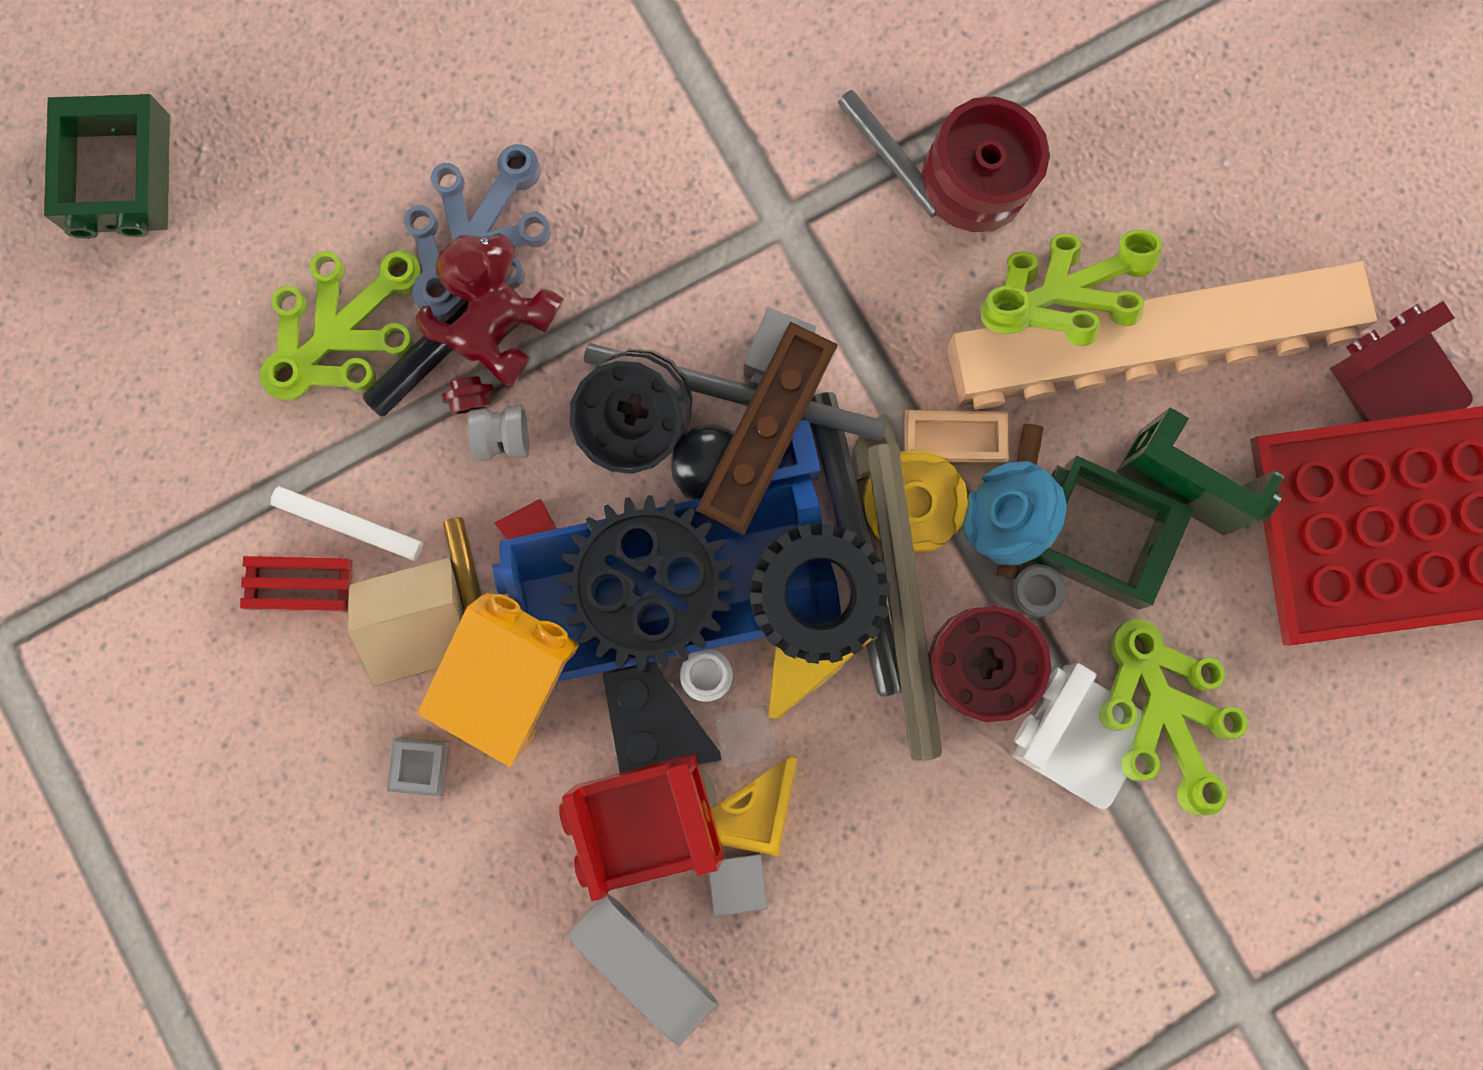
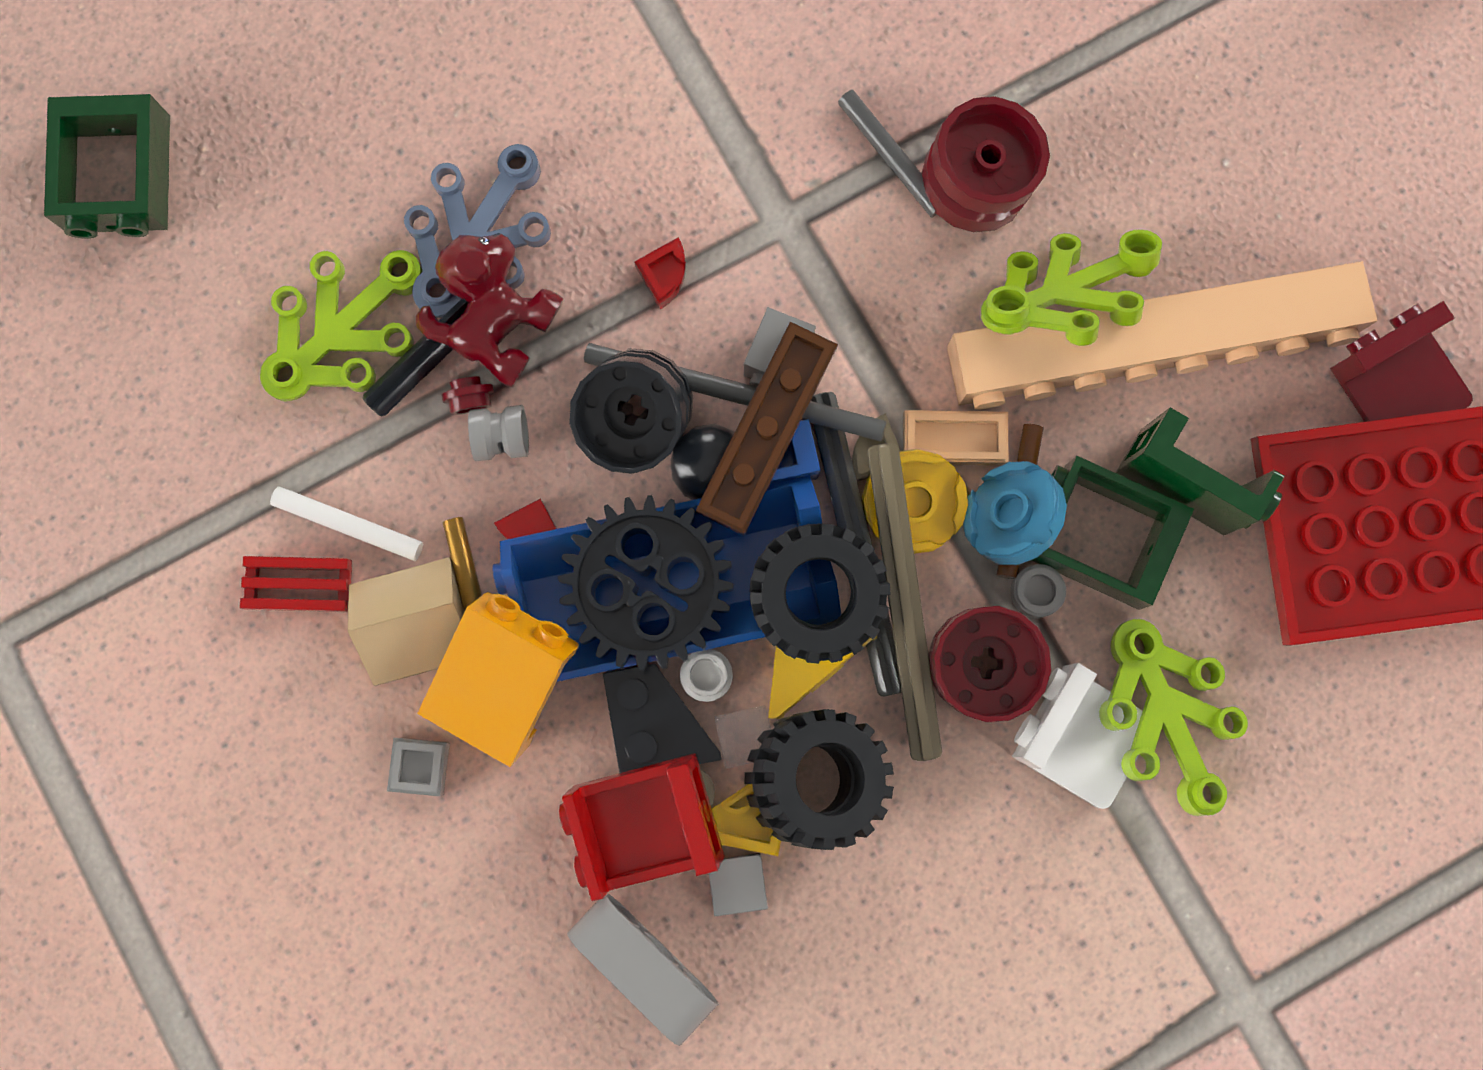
none -> red tile [634,237,686,309]
none -> black tyre [744,709,894,850]

